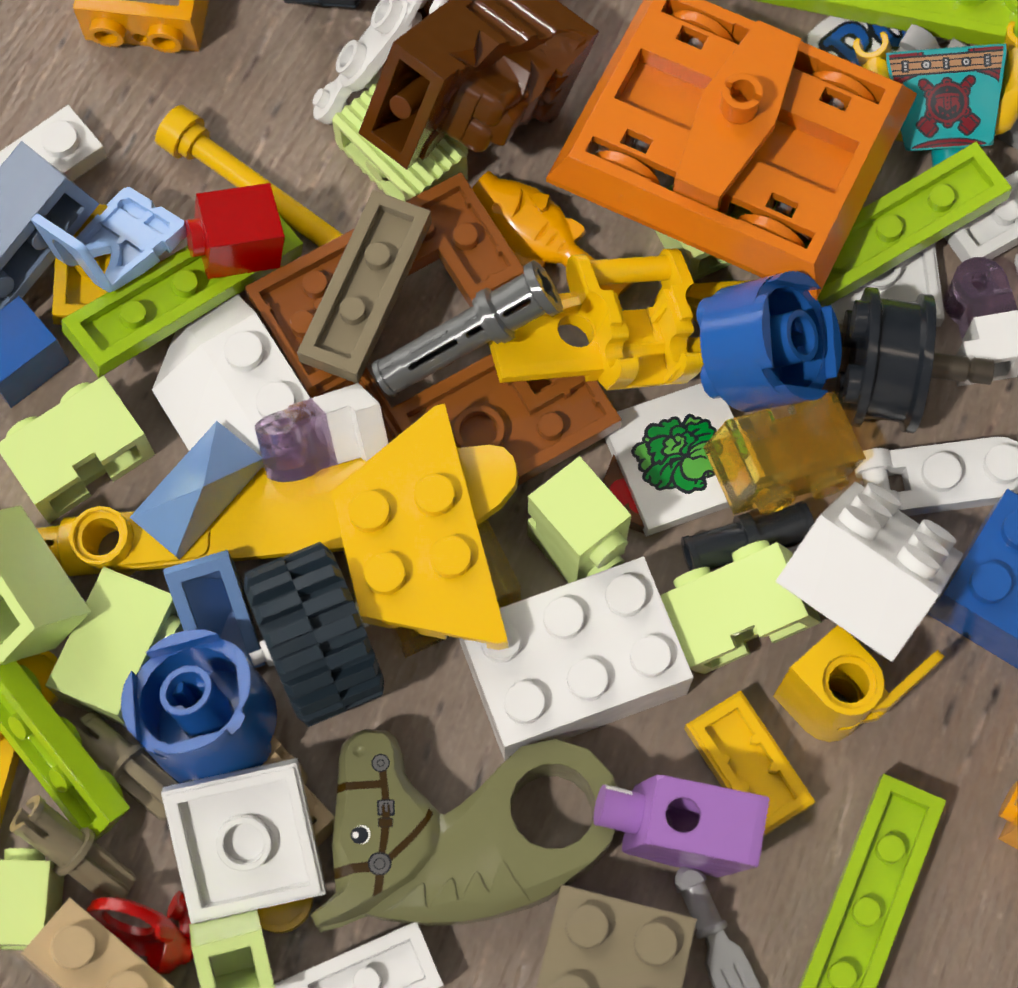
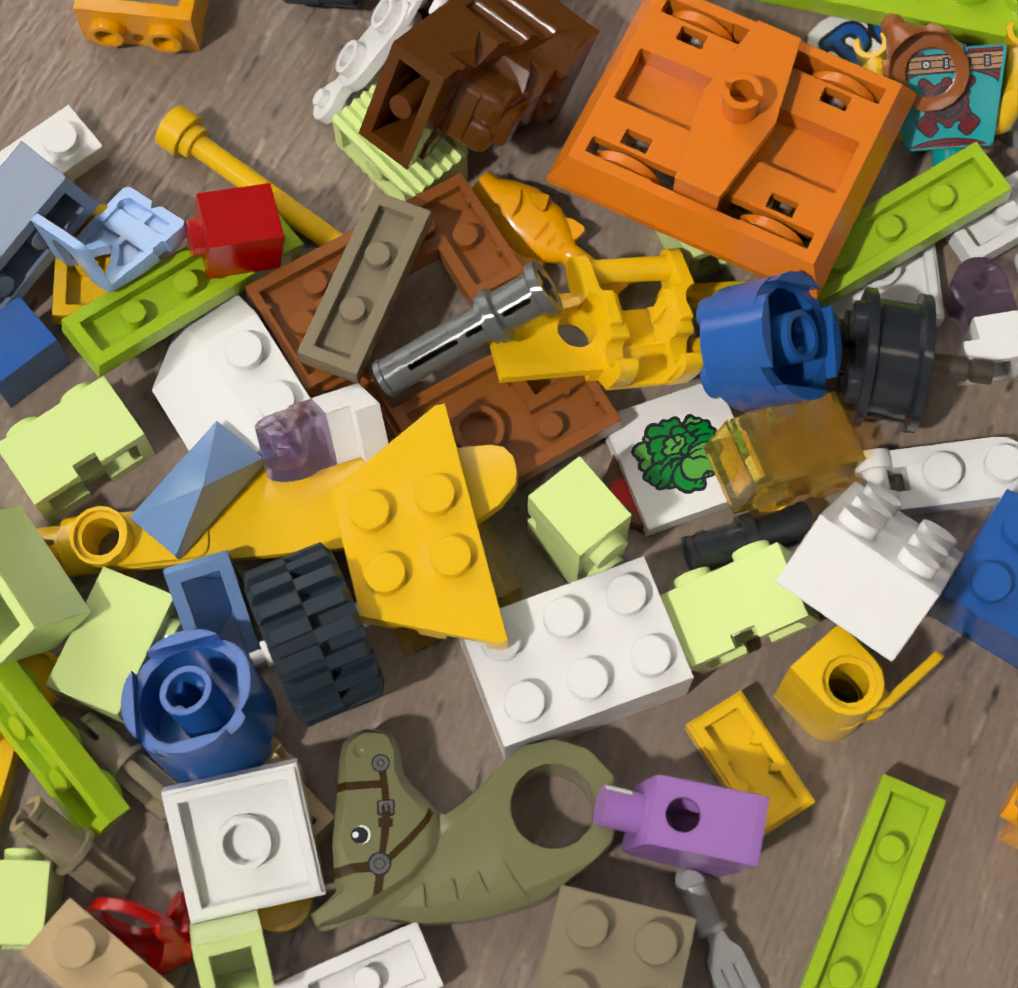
none -> dark orange piece [881,13,970,112]

